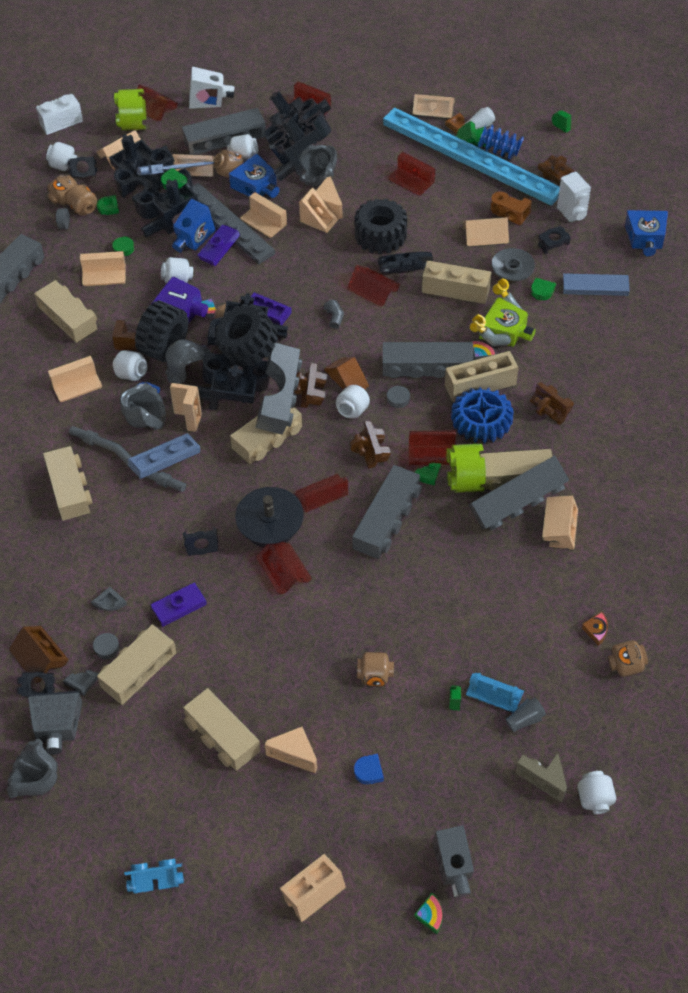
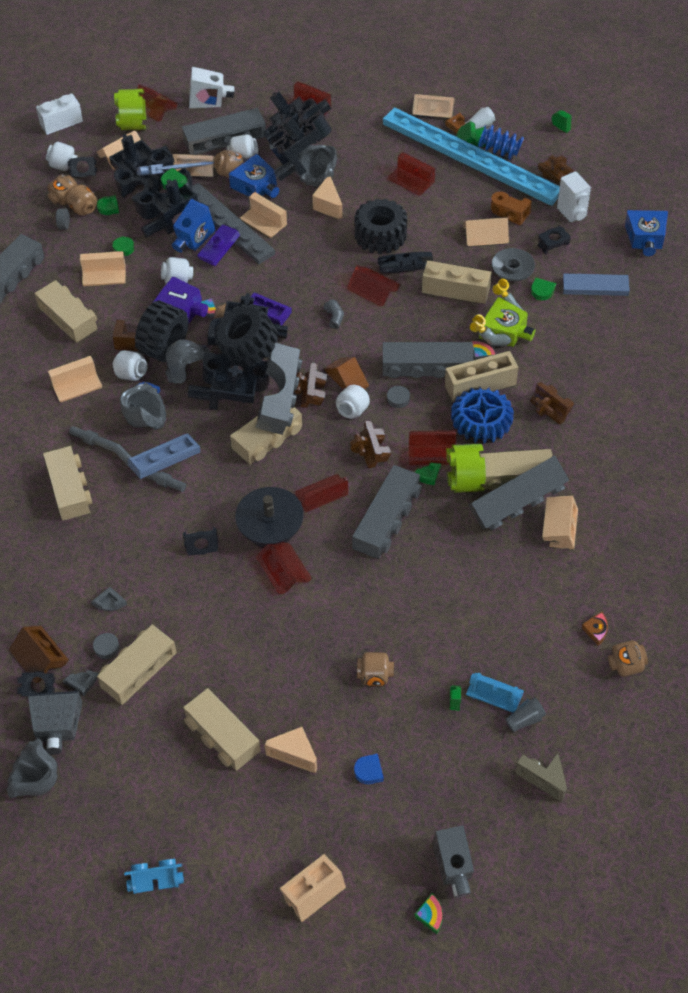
dark purple plate [150,582,207,627] -> none
light nougat panel [170,383,202,432] -> none
light nougat slope [299,188,338,233] -> none
white head [577,771,616,814] -> none

